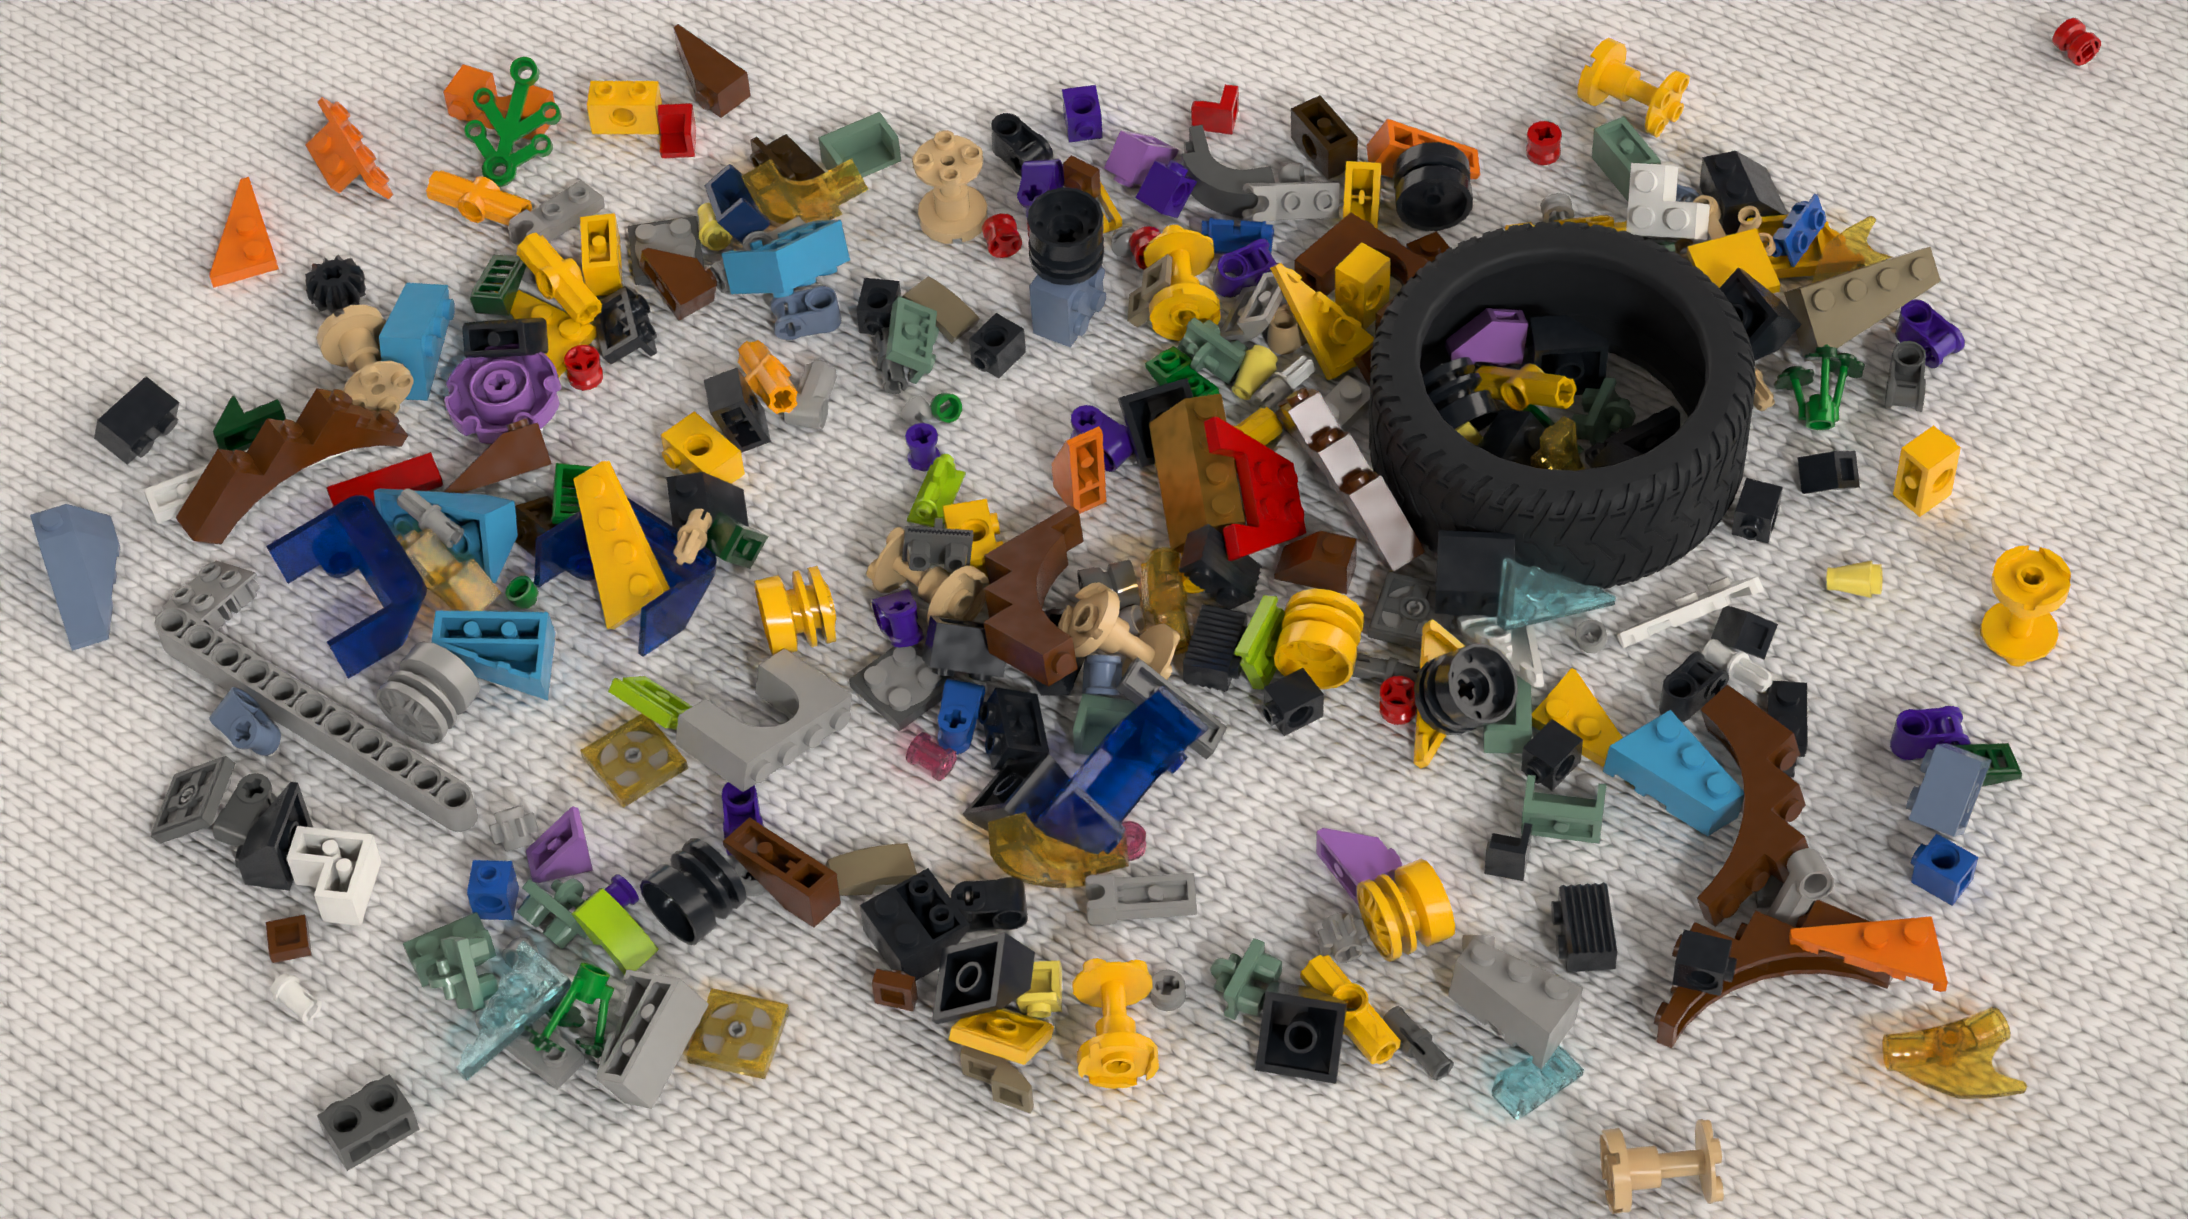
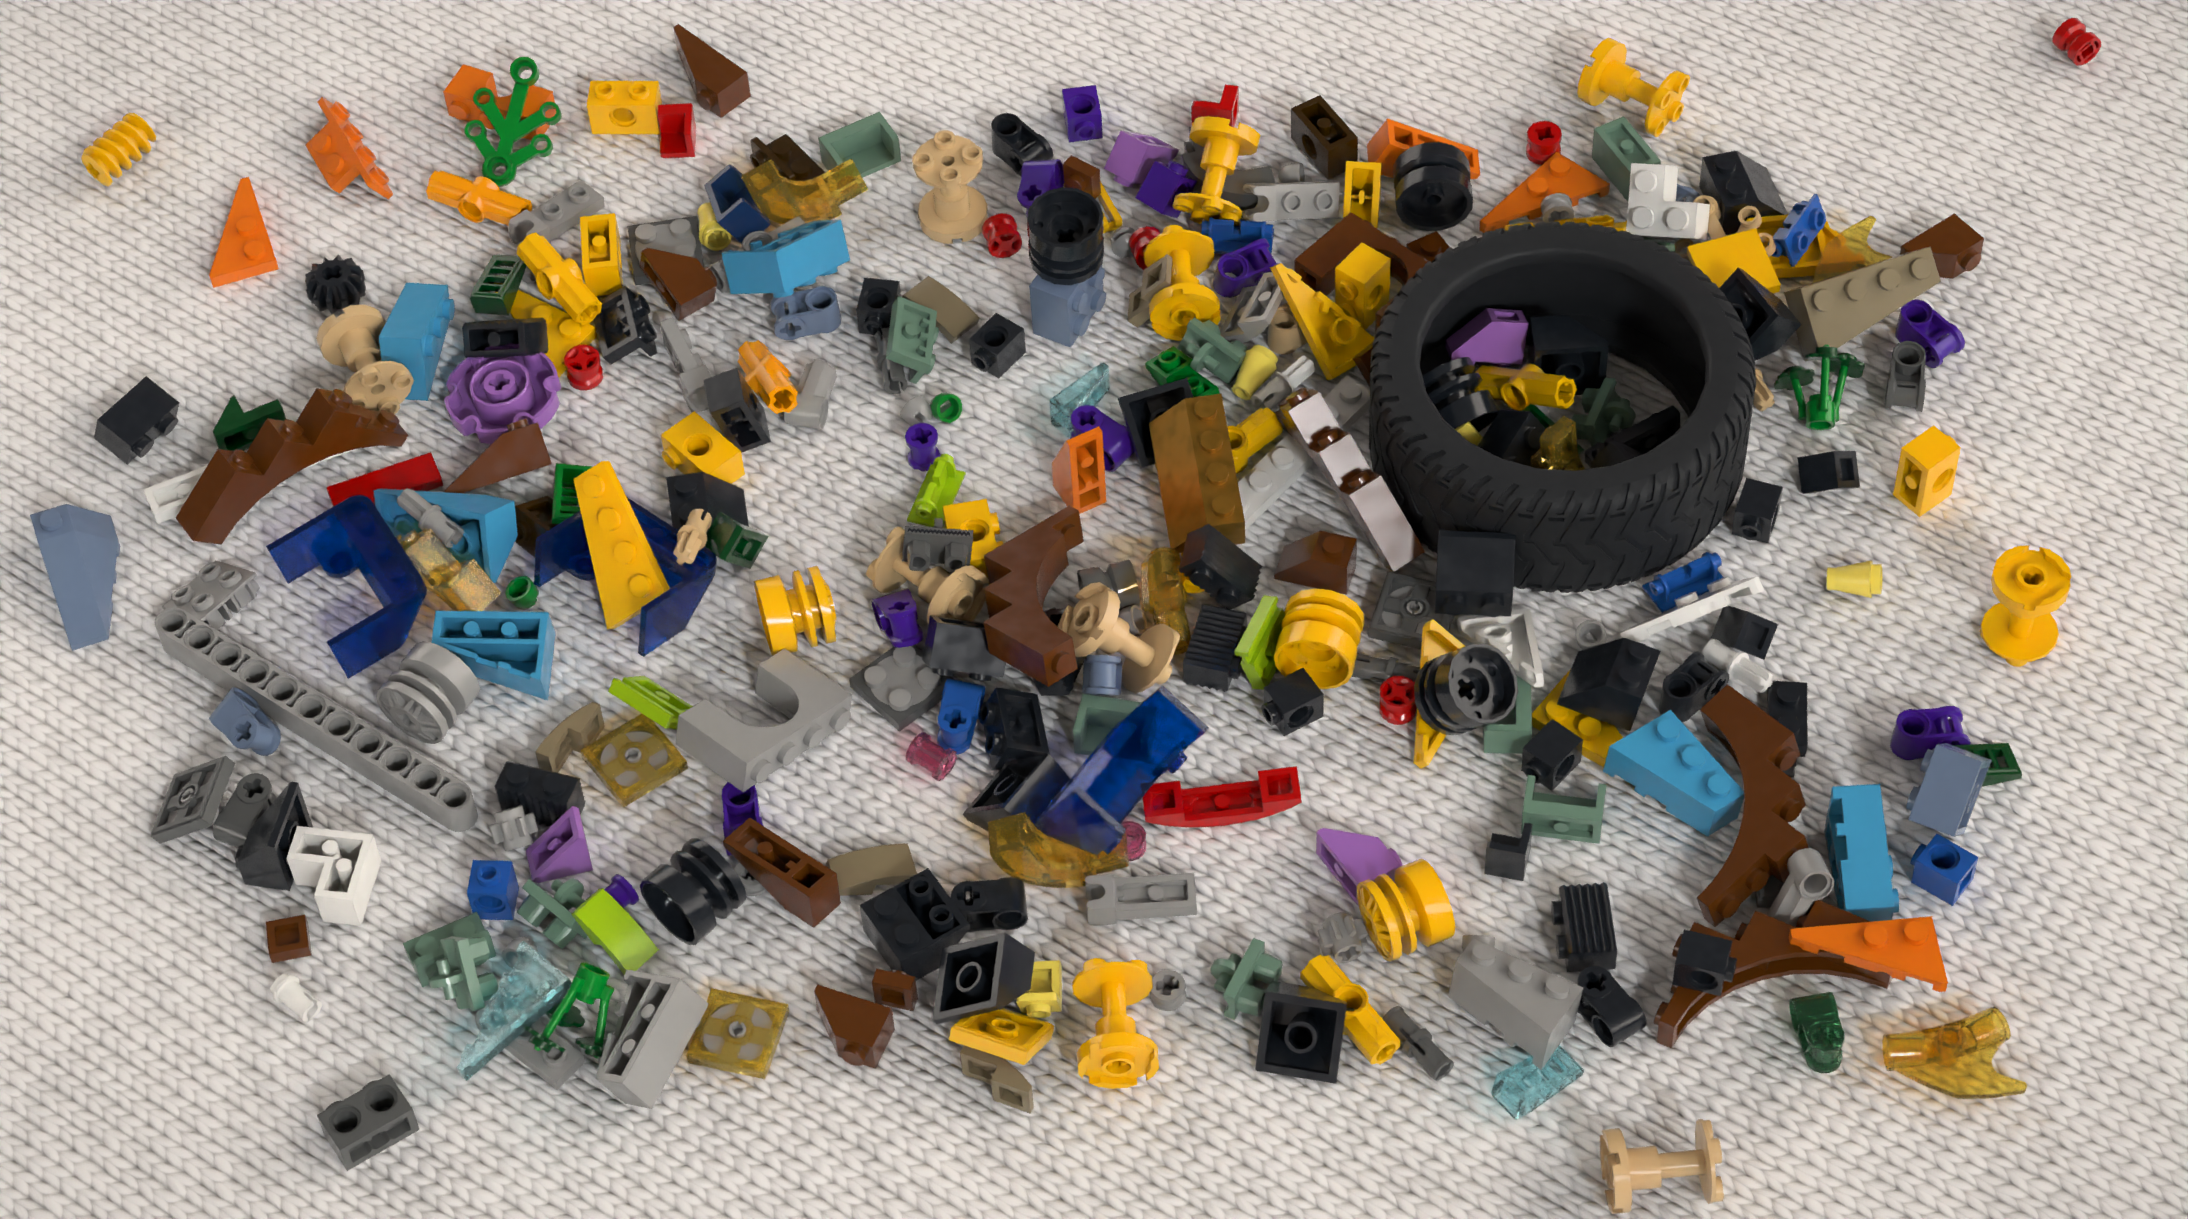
dark grey tile [1116,657,1228,759] -> none
red wing [1204,417,1307,561] -> none
clear light blue wing [1497,558,1616,631] -> none
none -> yellow piece [81,113,156,187]
none -> black brick [494,761,586,827]
none -> dark tan slope [535,702,605,773]
none -> light grey plate [660,317,712,413]
none -> reddish brown slope [814,984,895,1069]
none -> clear light blue slope [1049,362,1110,437]
none -> red slope [1141,766,1302,827]
none -> yellow piece [1173,116,1260,226]
none -> orange wing [1479,152,1610,233]
none -> black slope [1557,638,1661,731]
none -> black piece [1577,966,1647,1047]
none -> blue hinge [1642,552,1724,613]
none -> clear green piece [1789,992,1845,1073]
none -> dark azure wedge [1824,784,1899,922]
none -> reddish brown slope [1900,213,1984,279]

